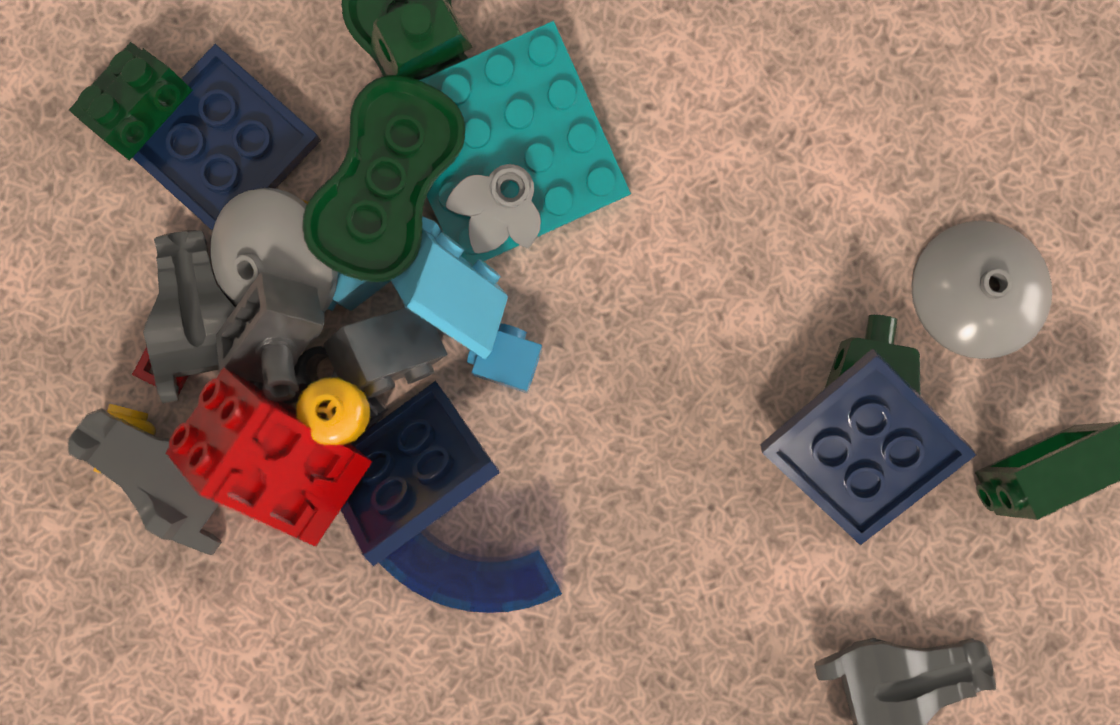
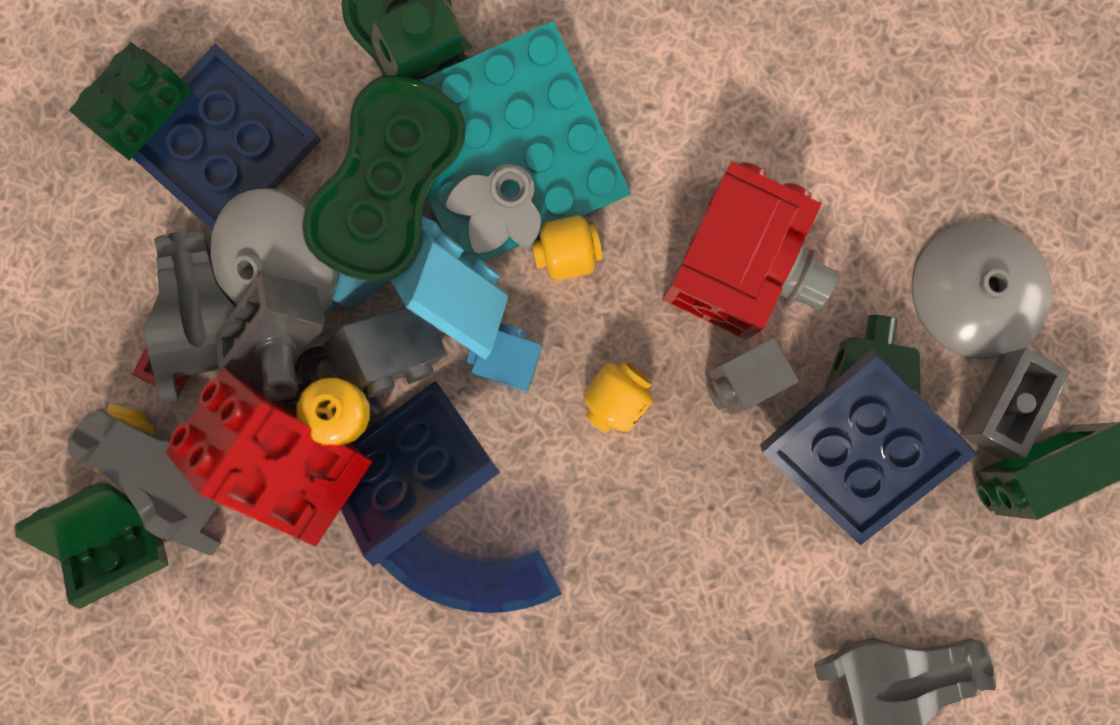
none -> dark green bracket [14,483,169,609]
none -> yellow head [532,215,602,281]
none -> yellow head [583,360,654,433]
none -> red piece [662,161,839,340]
none -> flat silver brick [705,337,799,415]
none -> flat silver brick [959,348,1070,459]

